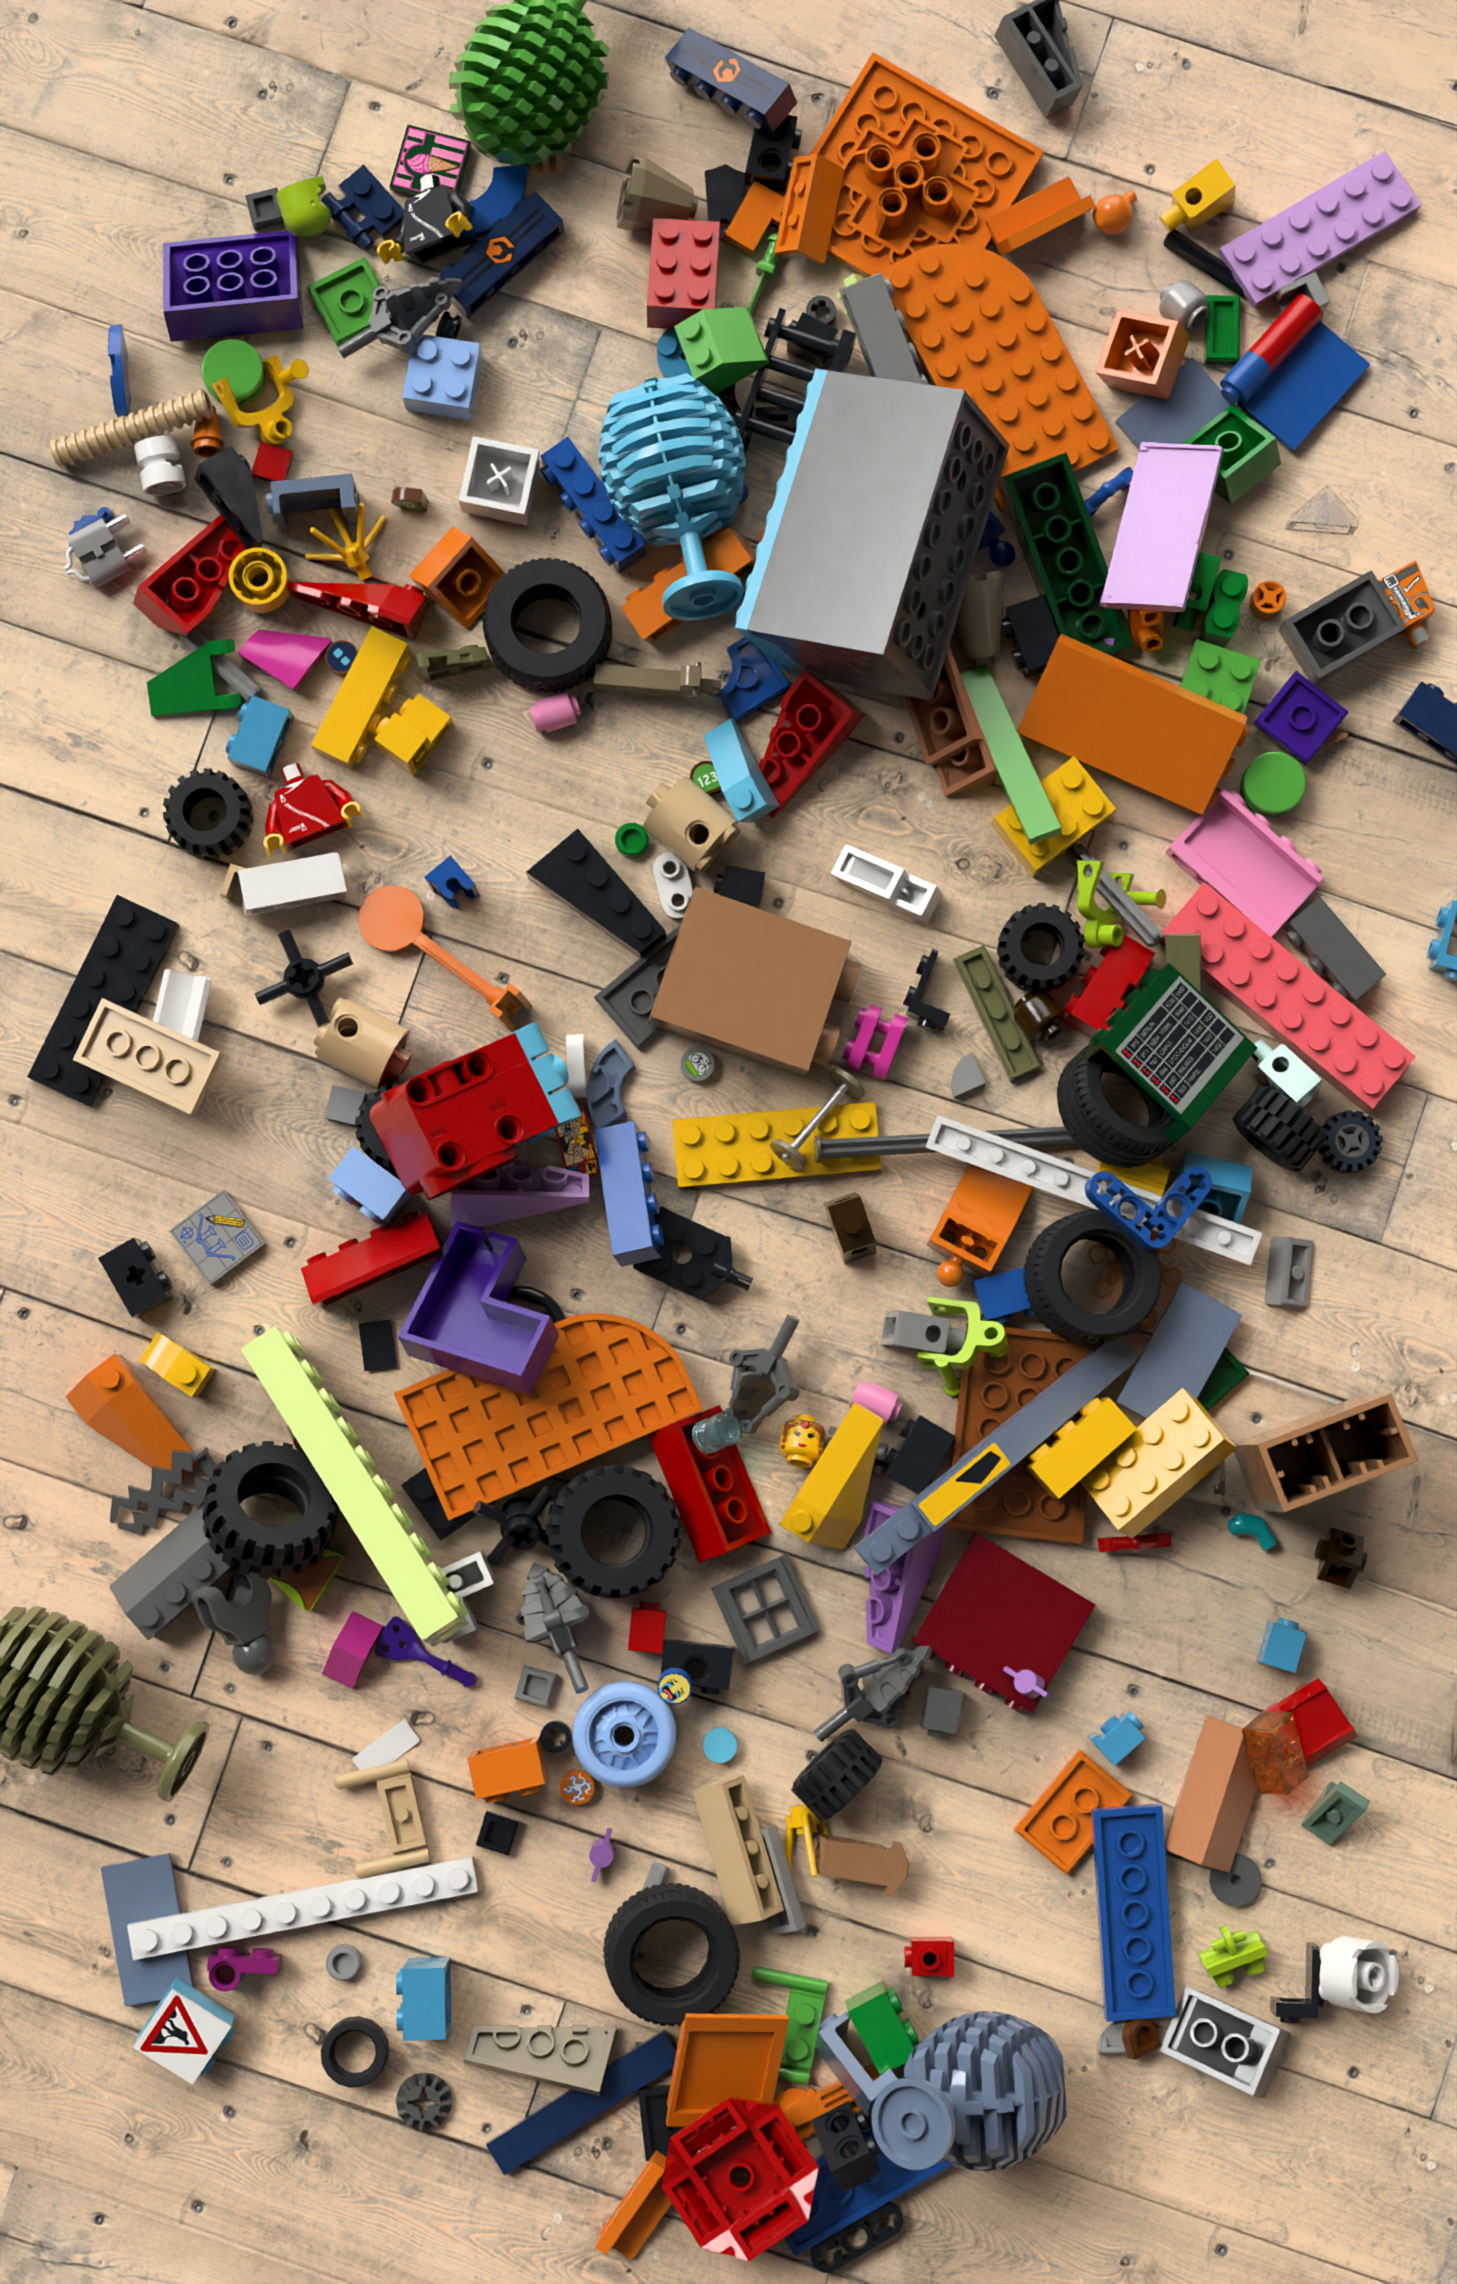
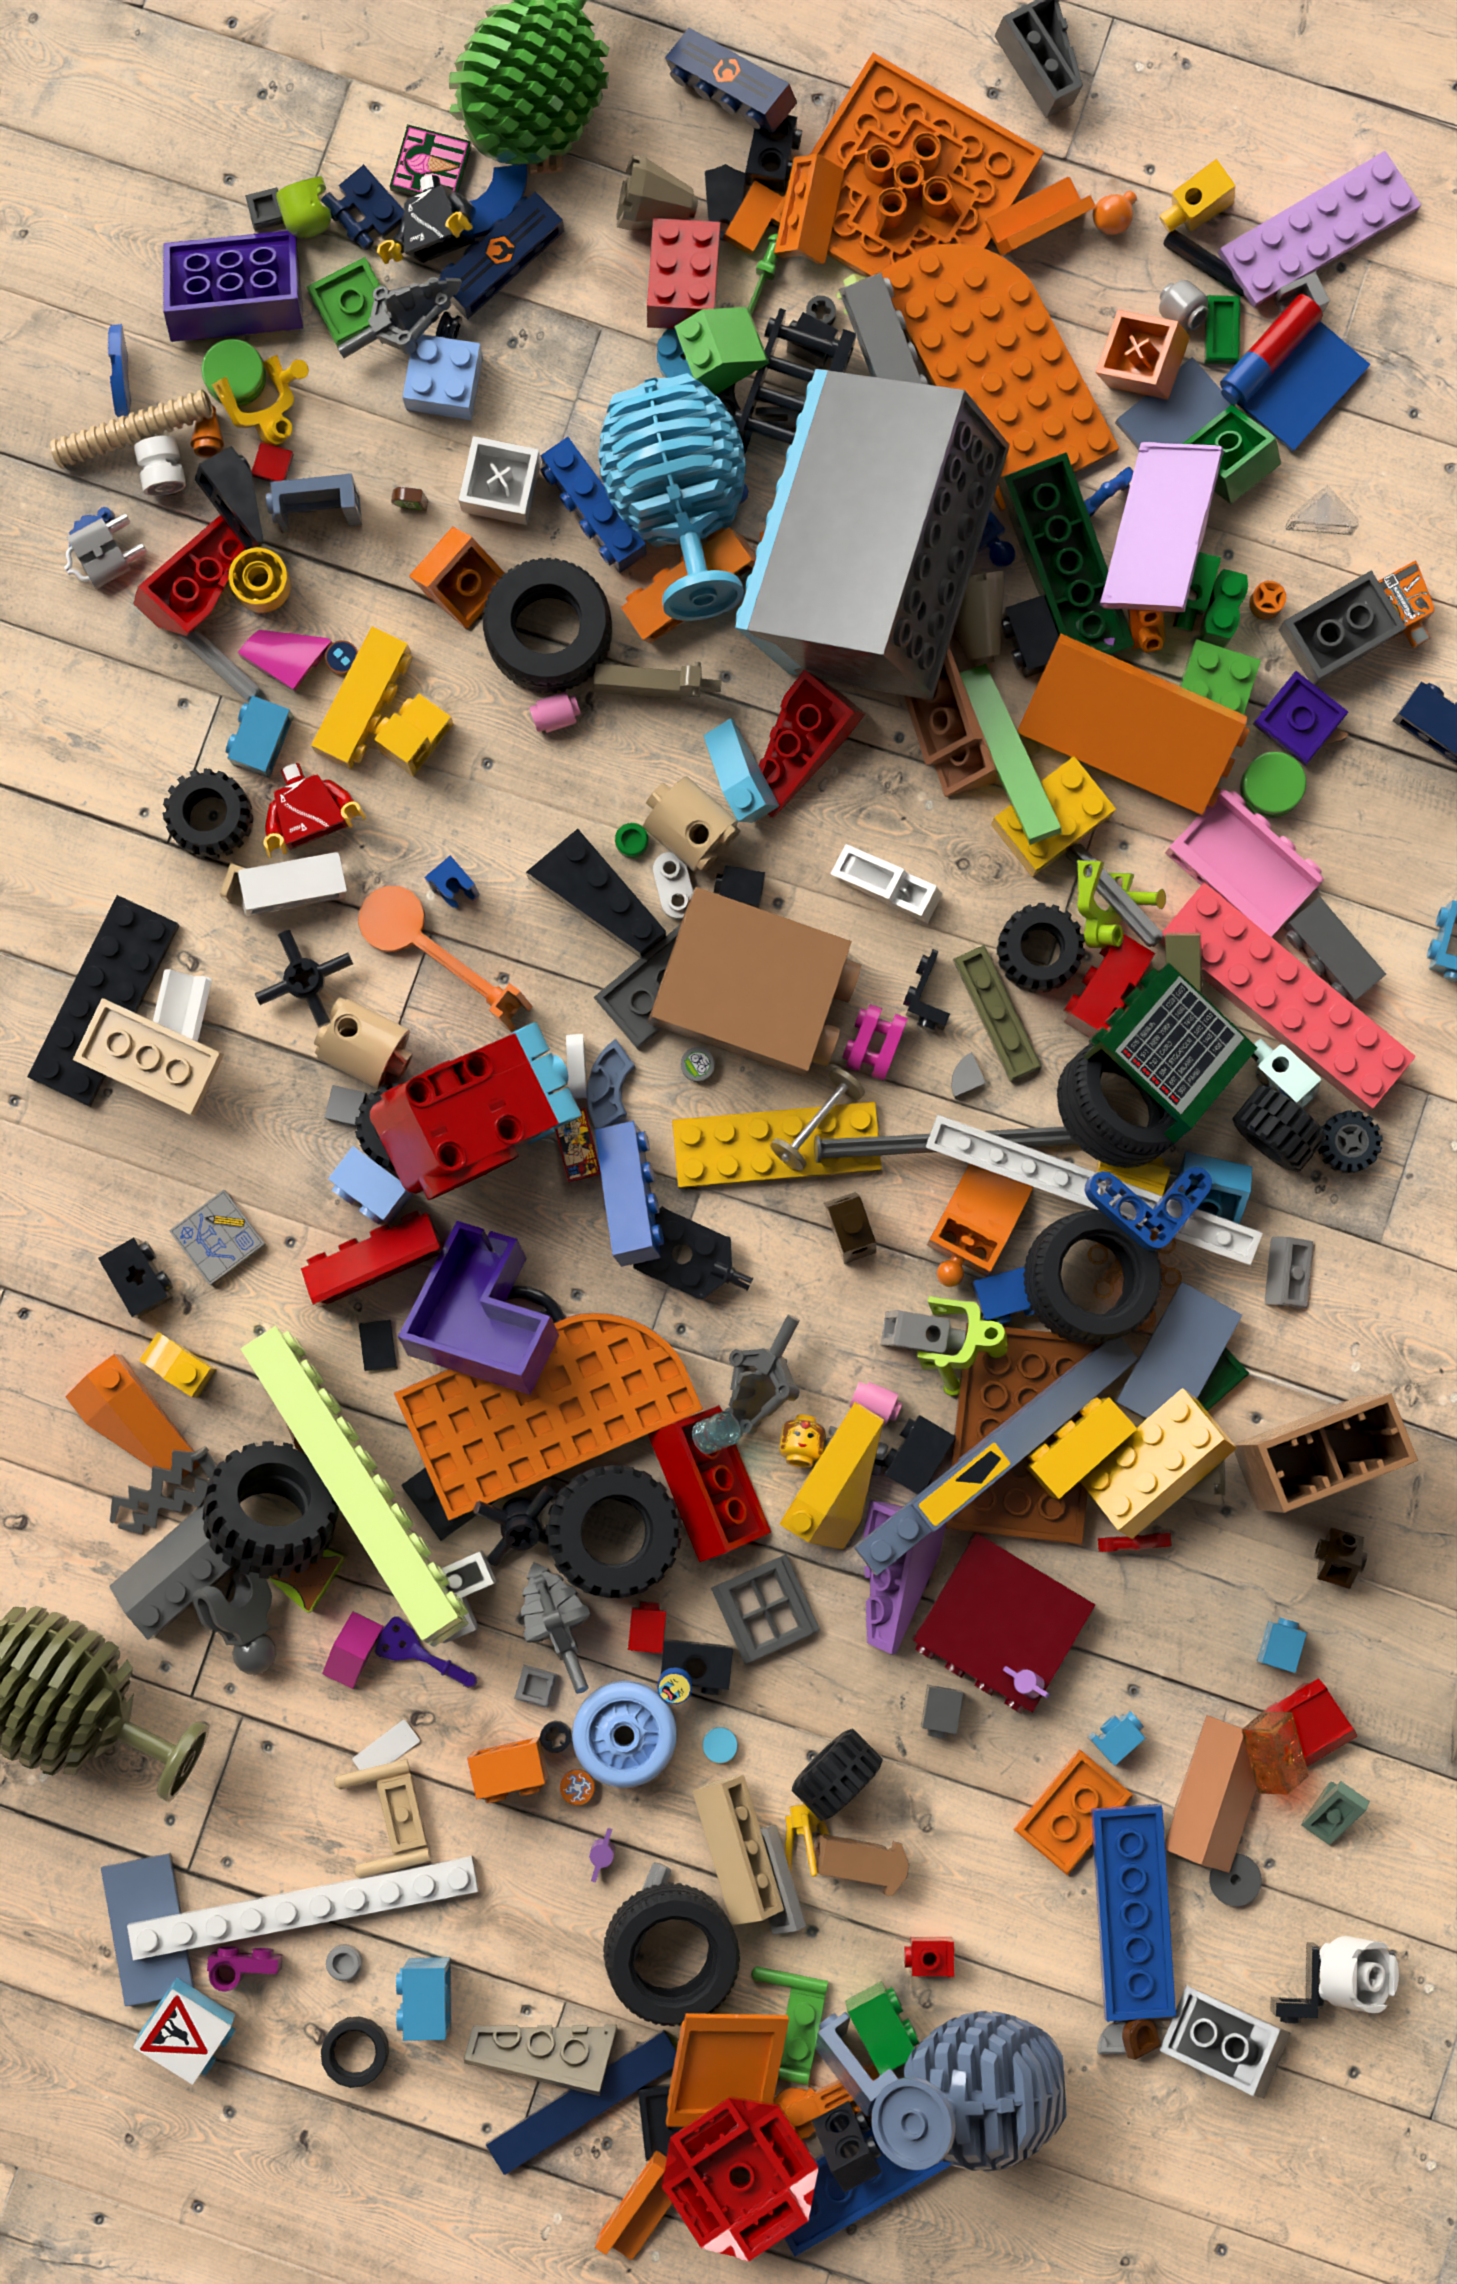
green flag [147,639,242,716] -> none
red wedge [287,582,429,641] -> none
yellow plant [305,503,387,580] -> none
dark grey gear [396,2073,452,2131] -> none
olive wing [416,645,490,682] -> none
lavender wedge [451,1158,589,1226] -> none
black tile [476,1810,520,1856] -> none
bright green tile [690,761,722,796] -> none
blue tile [717,637,792,723] -> none
black beam [811,2201,903,2273] -> none
dark grey bar [813,1646,932,1742] -> none
dark brown head [1014,990,1064,1042] -> none
lime hips [1198,1925,1268,1988] -> none
teal arm [1227,1512,1278,1551] -> none

